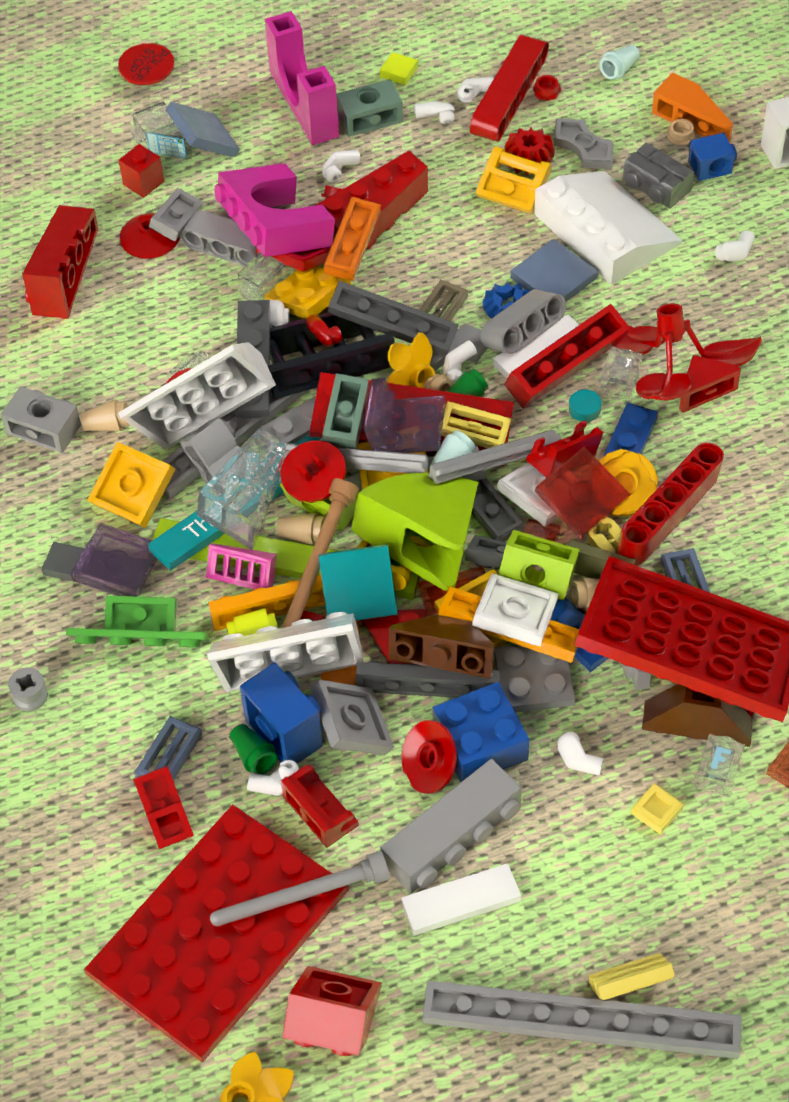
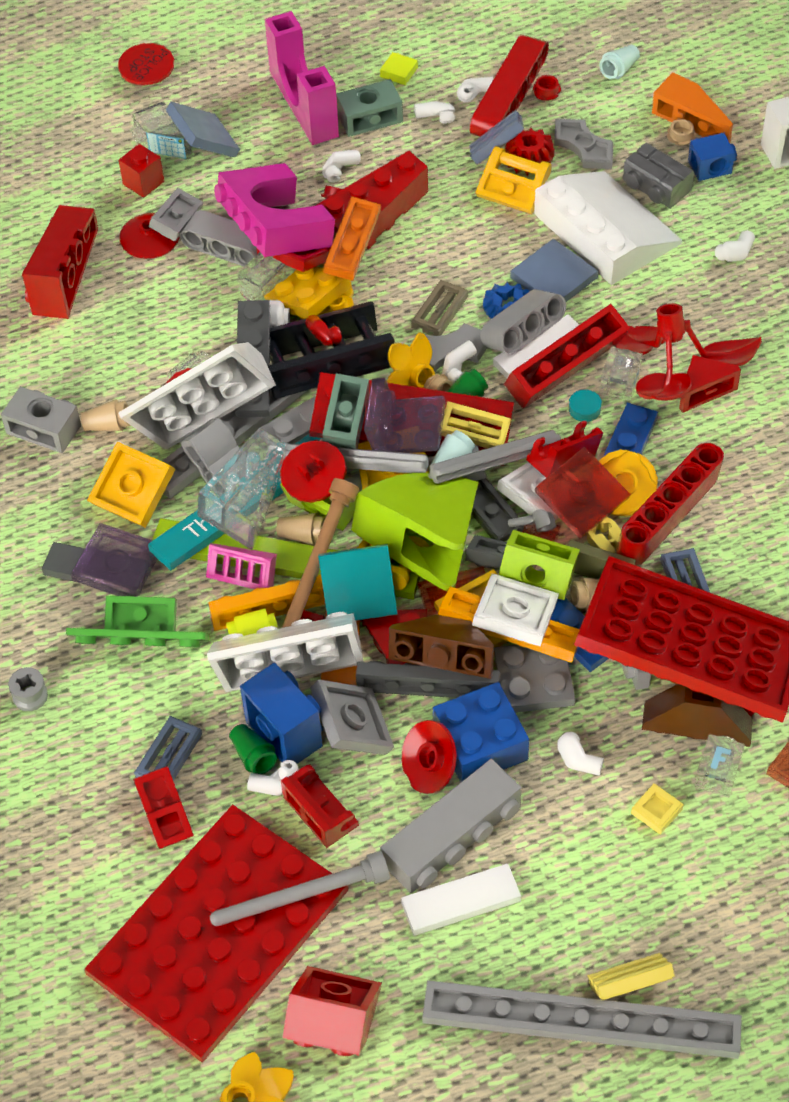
dark grey plate [327,281,459,356] -> none
none -> sand blue tile [469,110,524,164]
none -> light grey hand [508,509,556,532]

